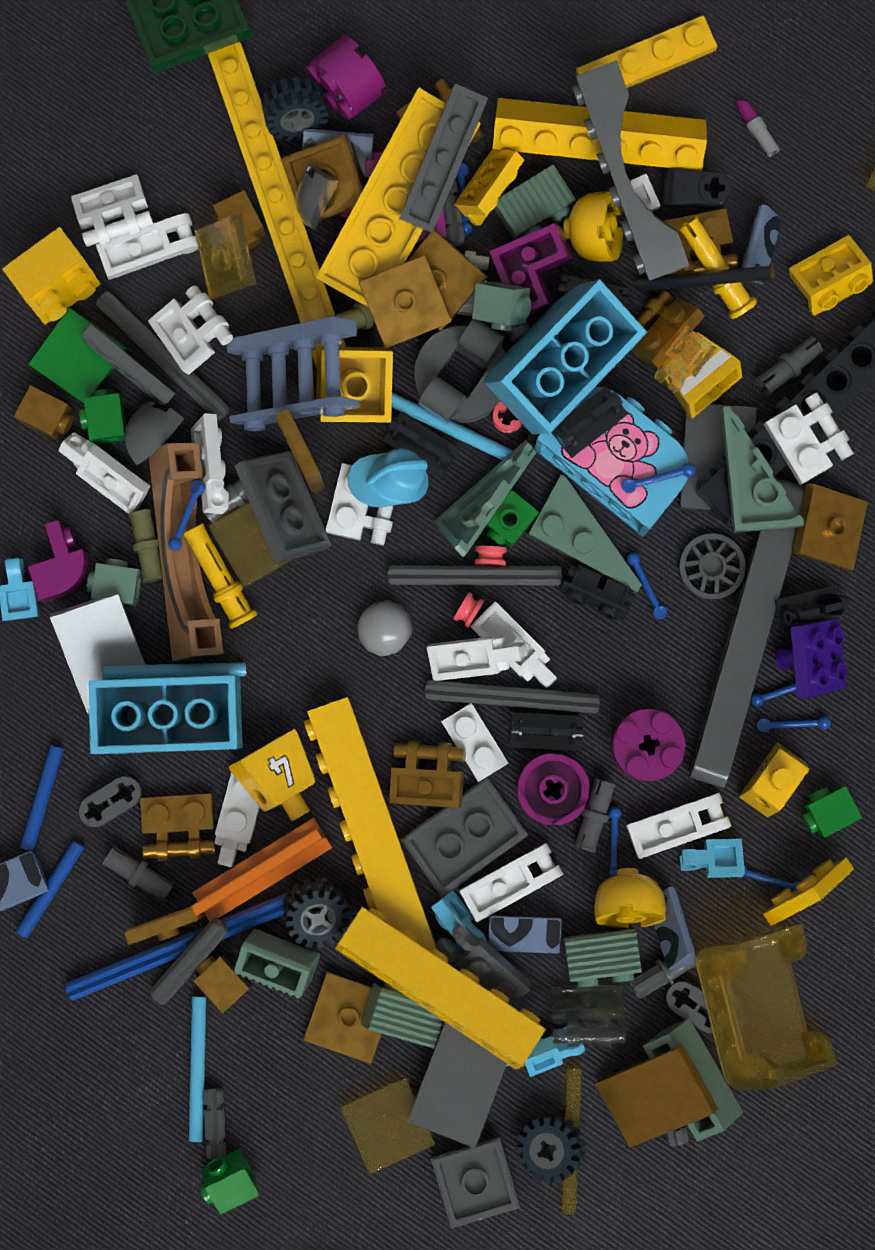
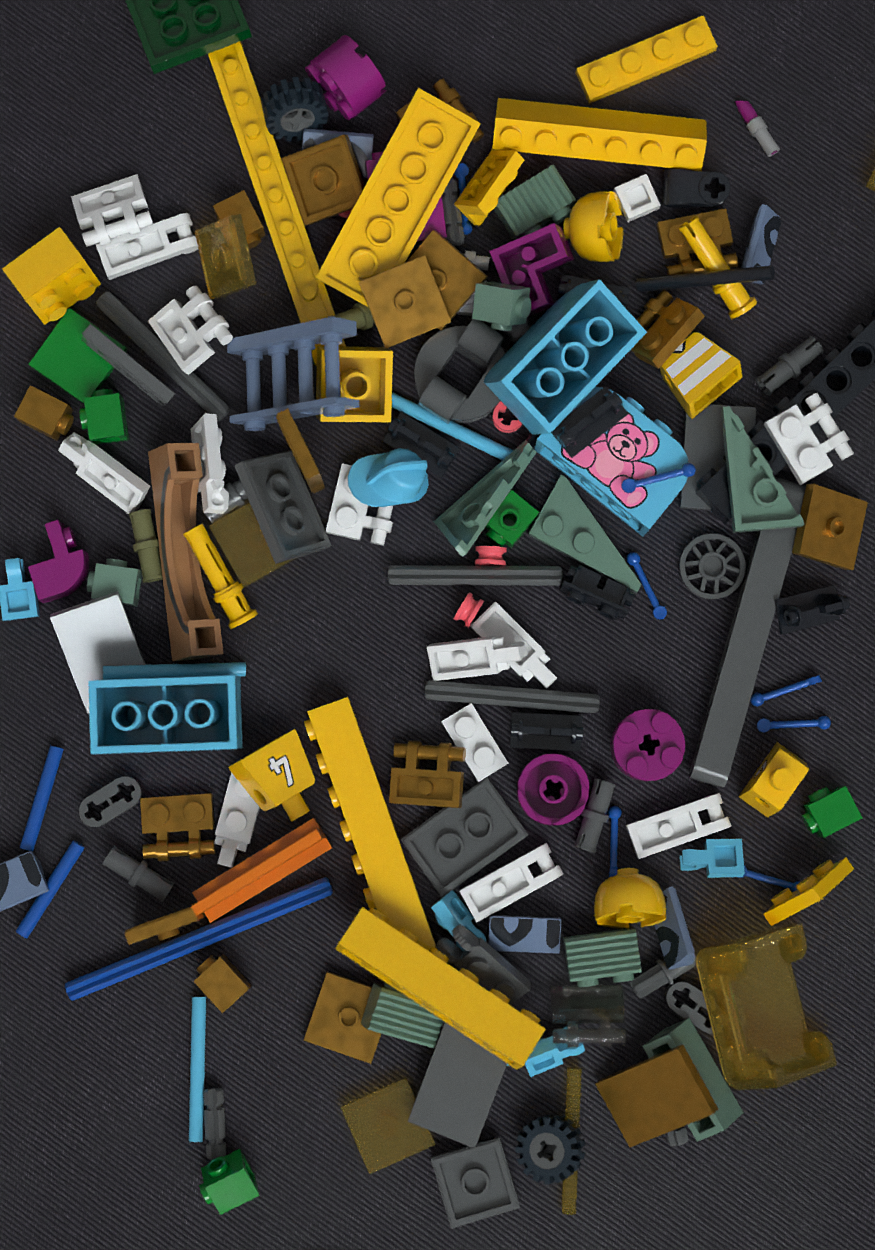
dark grey brick [125,402,184,465] -> none
dark grey axle [150,918,228,1005] -> none
blue hinge [168,480,205,551] -> none
sand green brick [234,928,320,999] -> none
black wheel [282,877,350,948] -> none
dark grey brick [295,164,340,231] -> none
light grey hair [357,600,413,656] -> none
dark grey plate [399,84,488,233] -> none
dark grey arch [572,60,690,281] -> none
clear yellow plate [654,326,717,394] -> none
dark purple plate [776,618,847,698] -> none
yellow bracket [789,235,873,316] -> none

